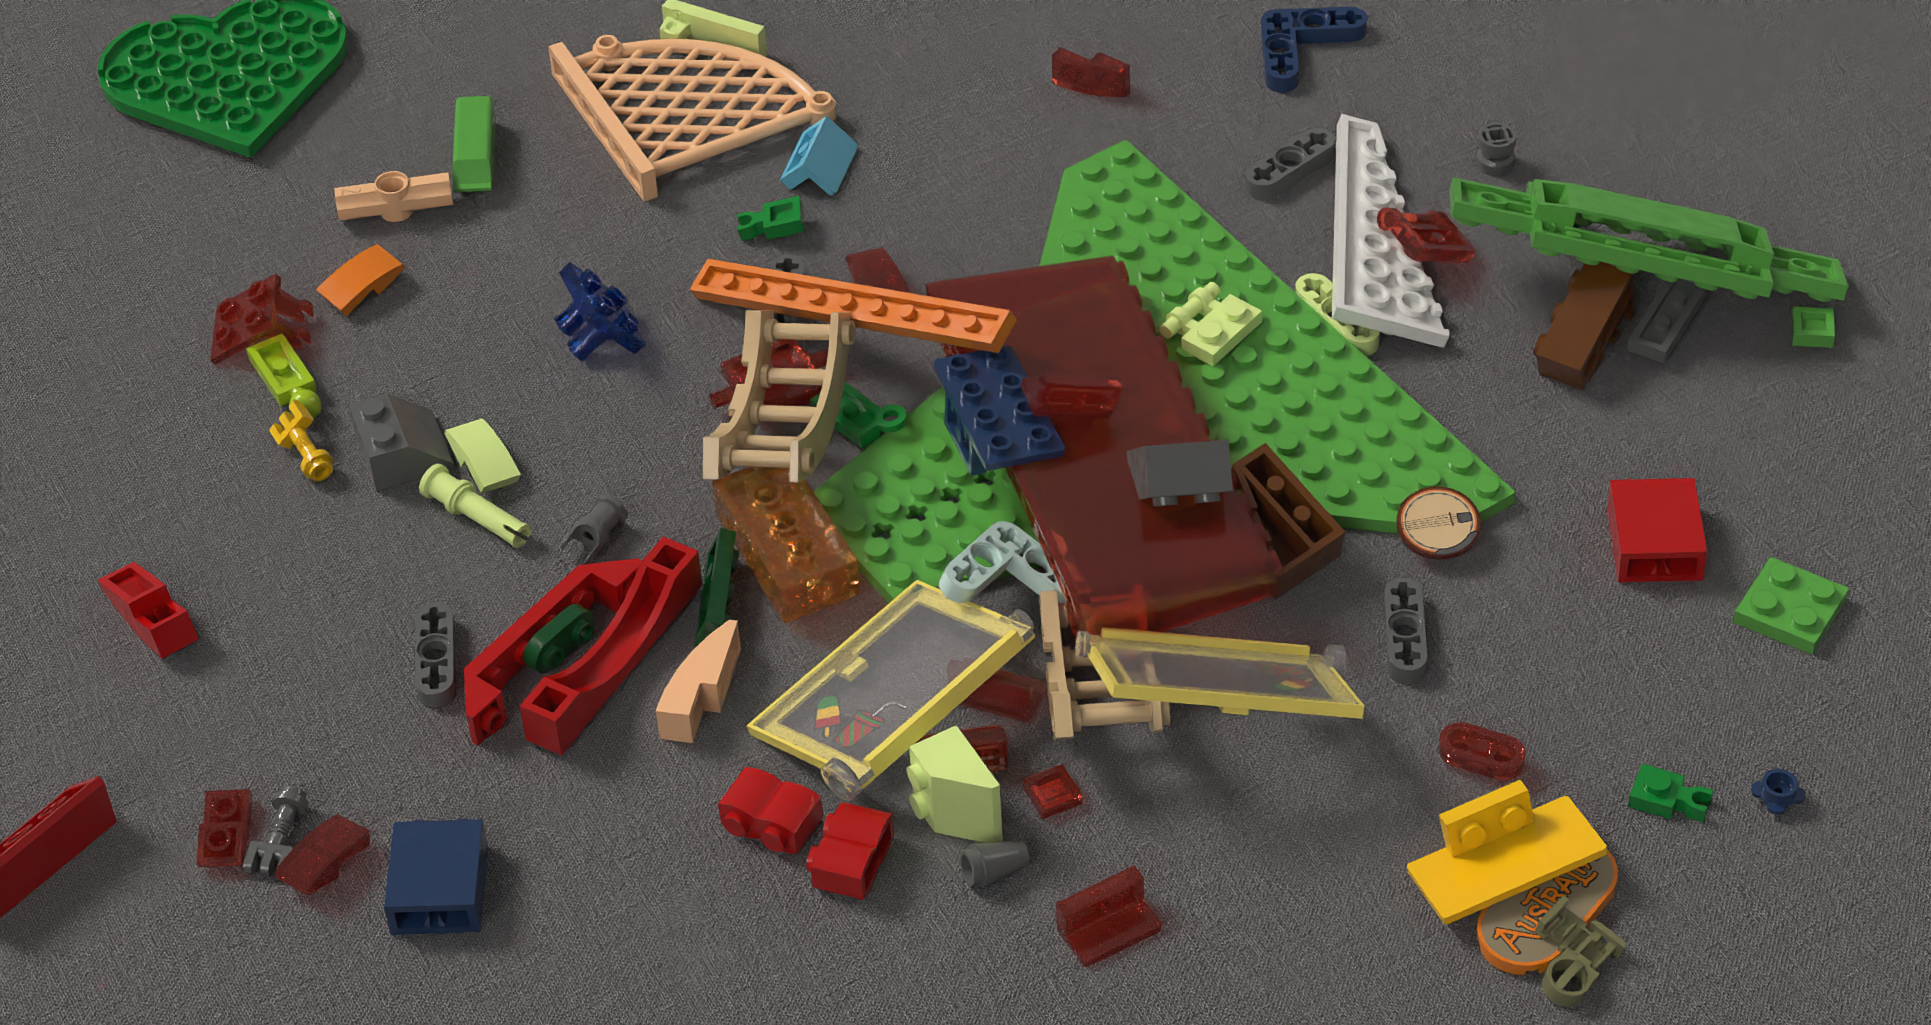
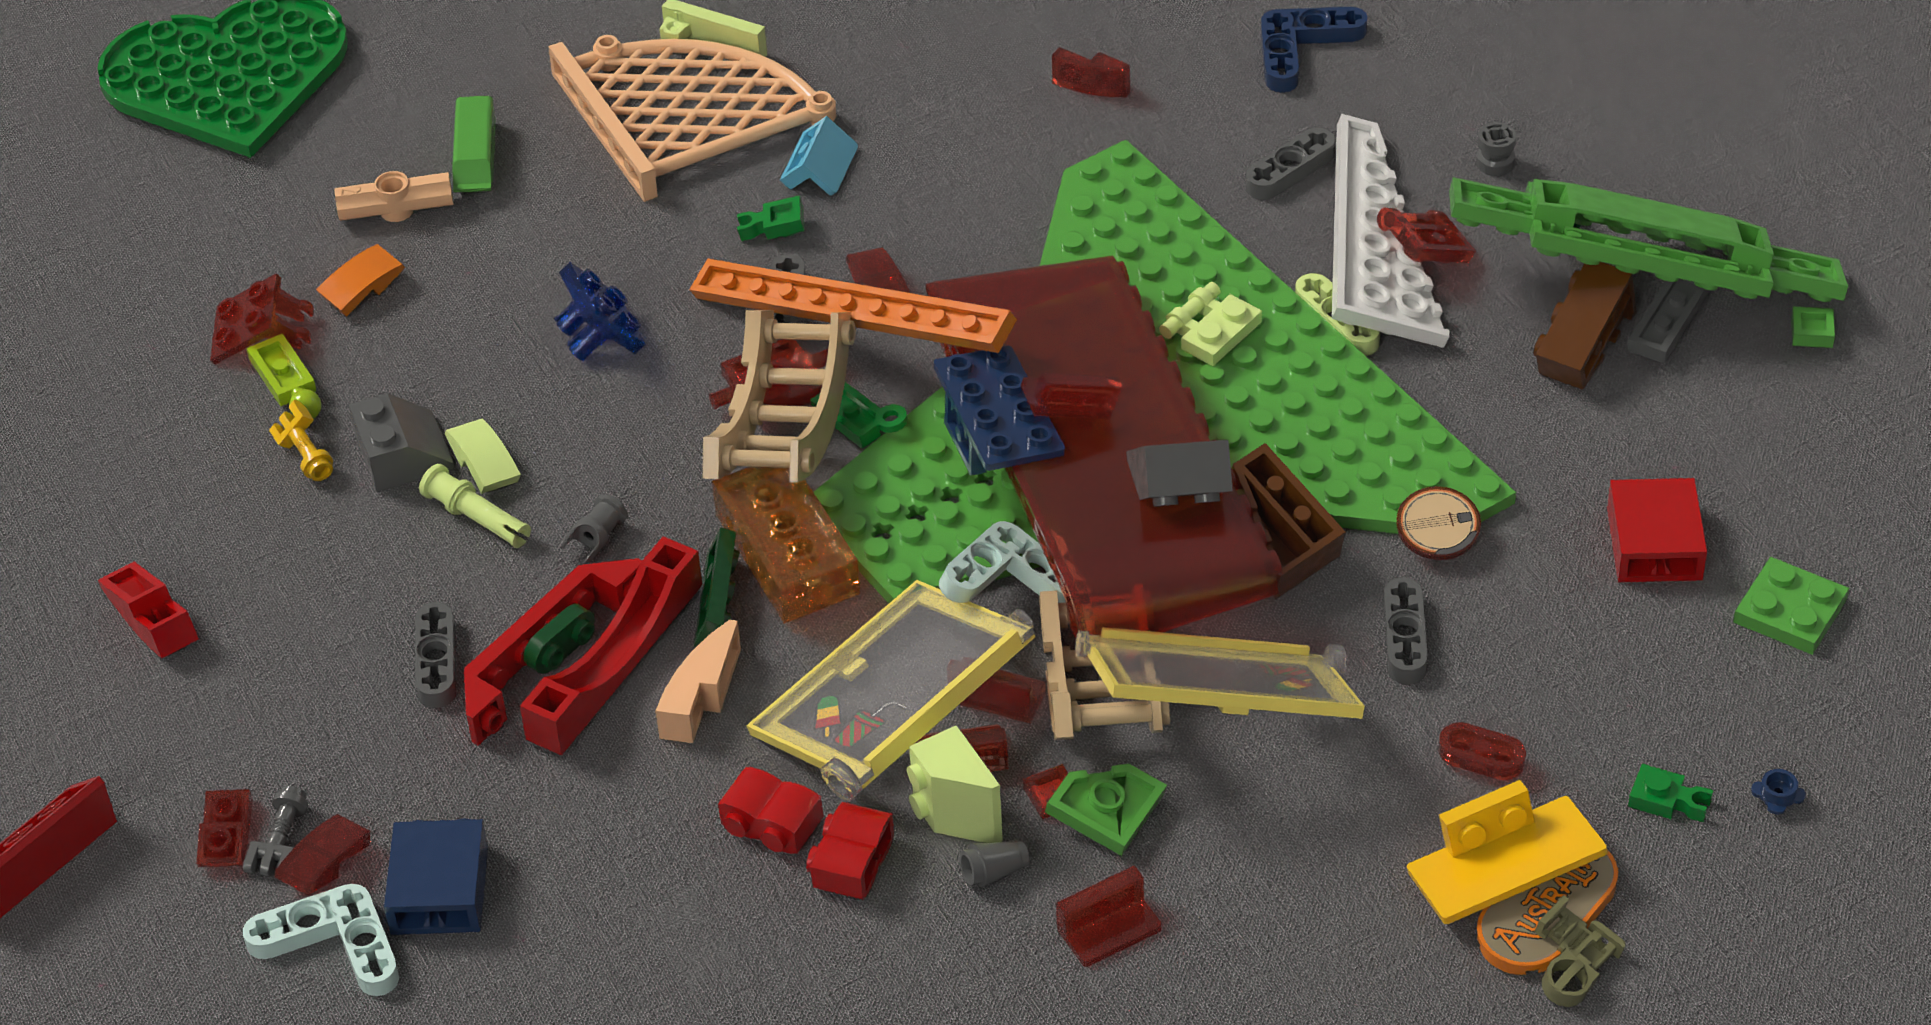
none -> light aqua beam [243,884,399,996]
none -> bright green plate [1045,764,1167,856]

